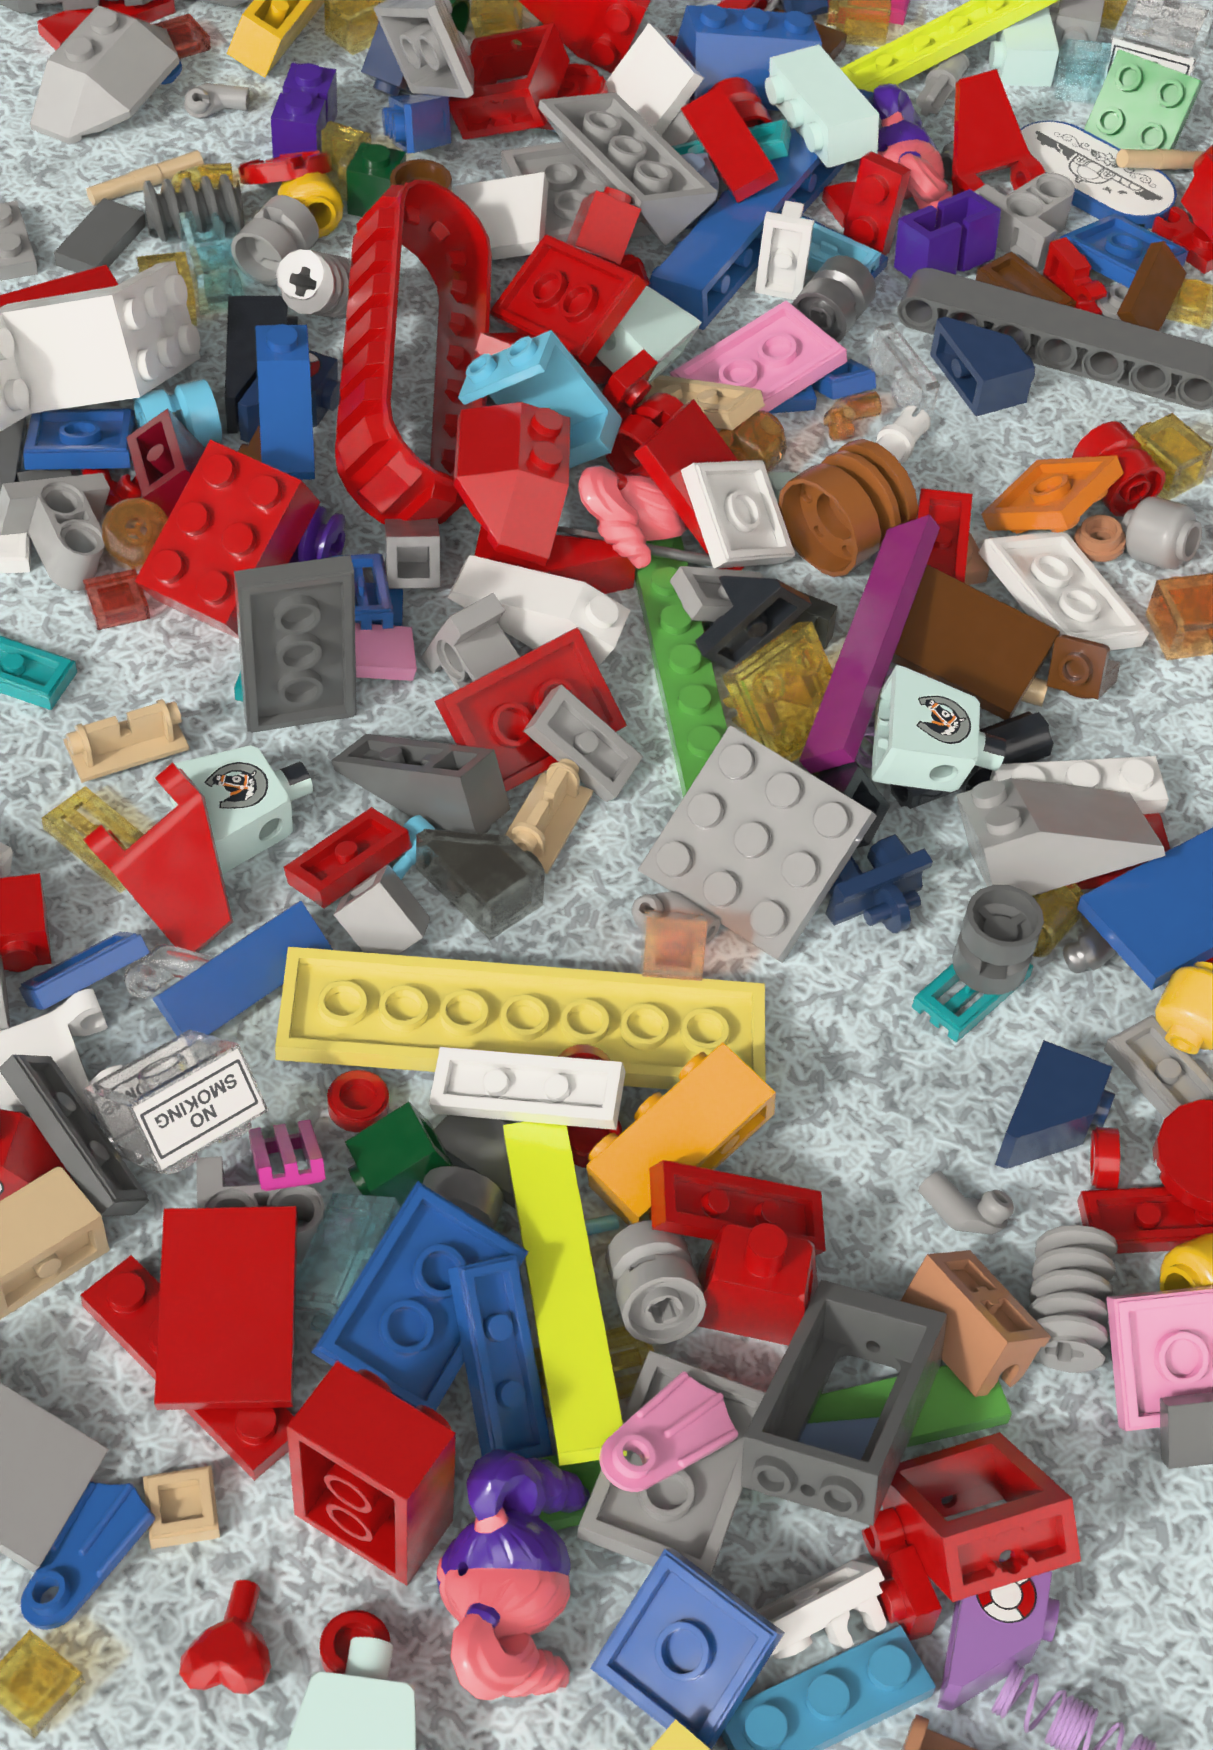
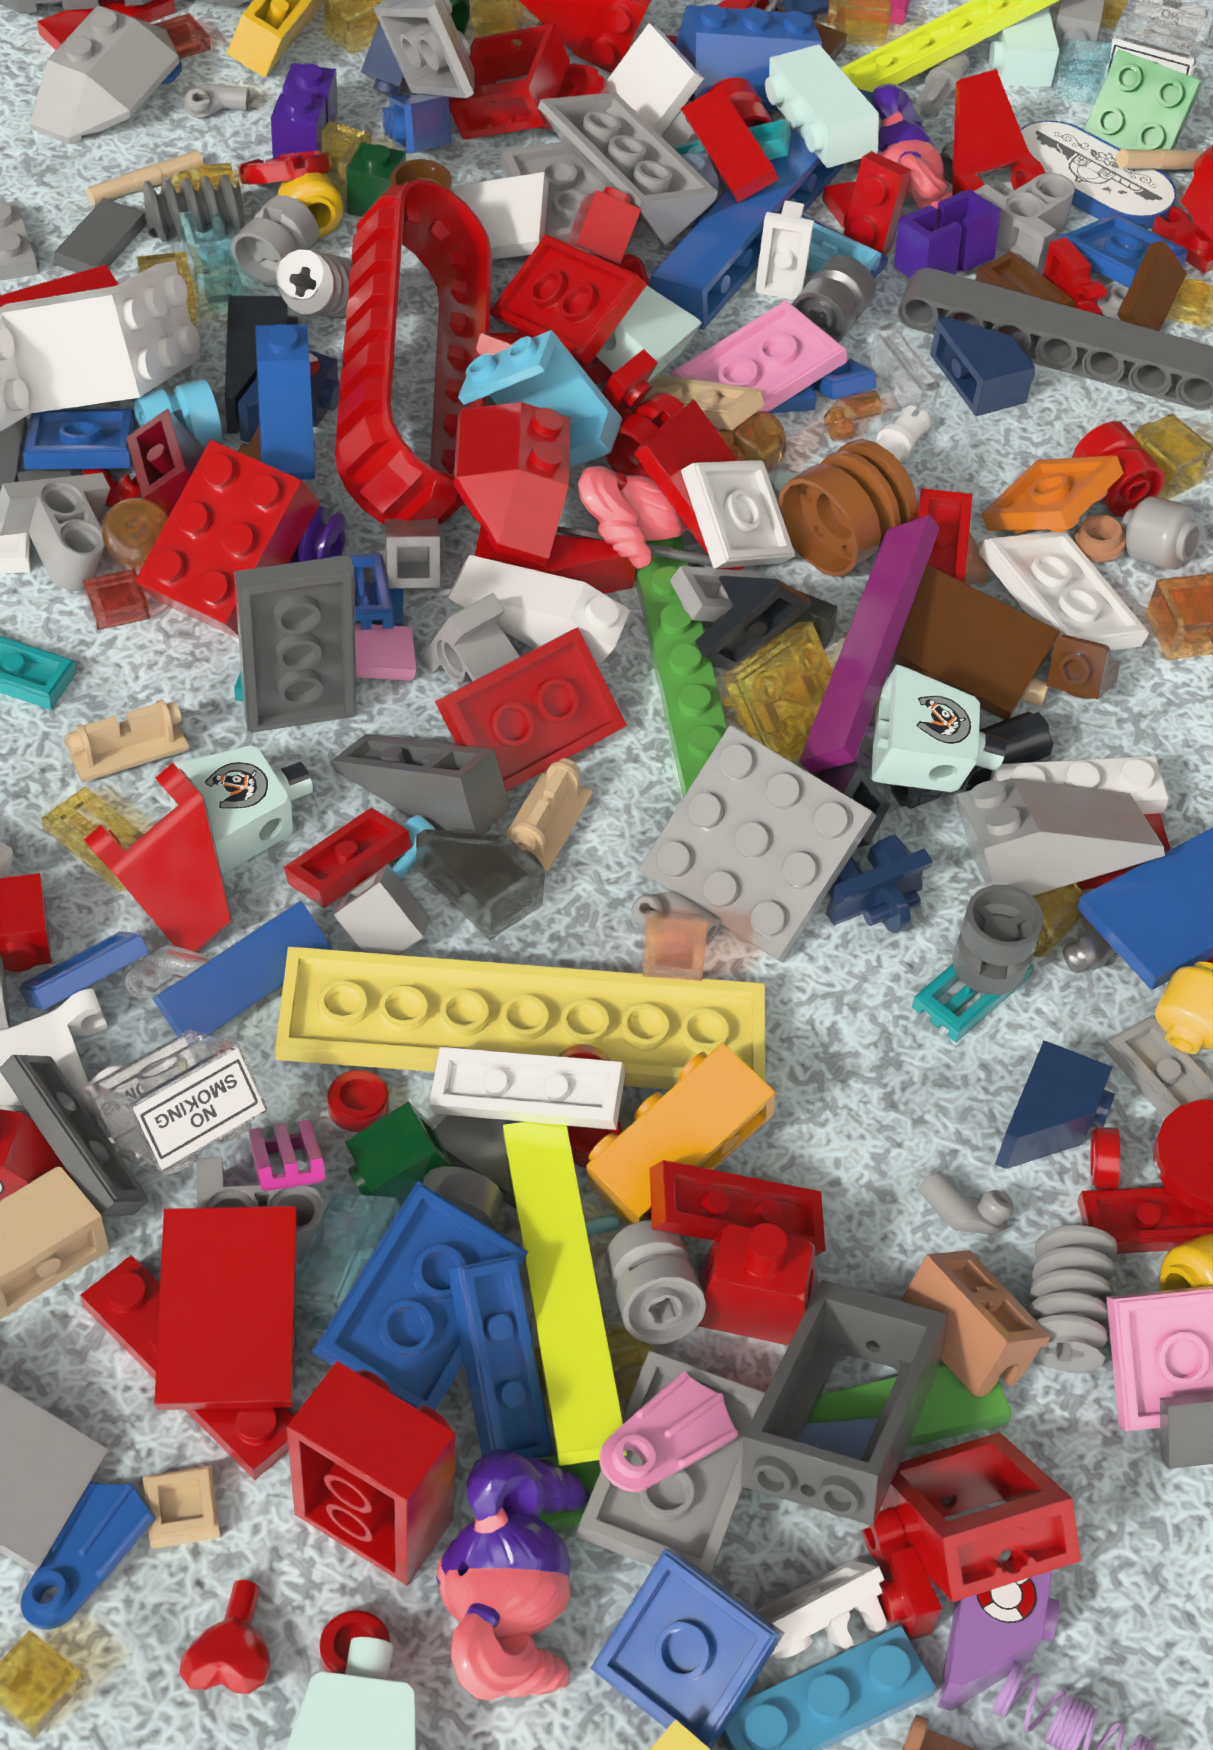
light grey plate [523,684,643,802] -> none

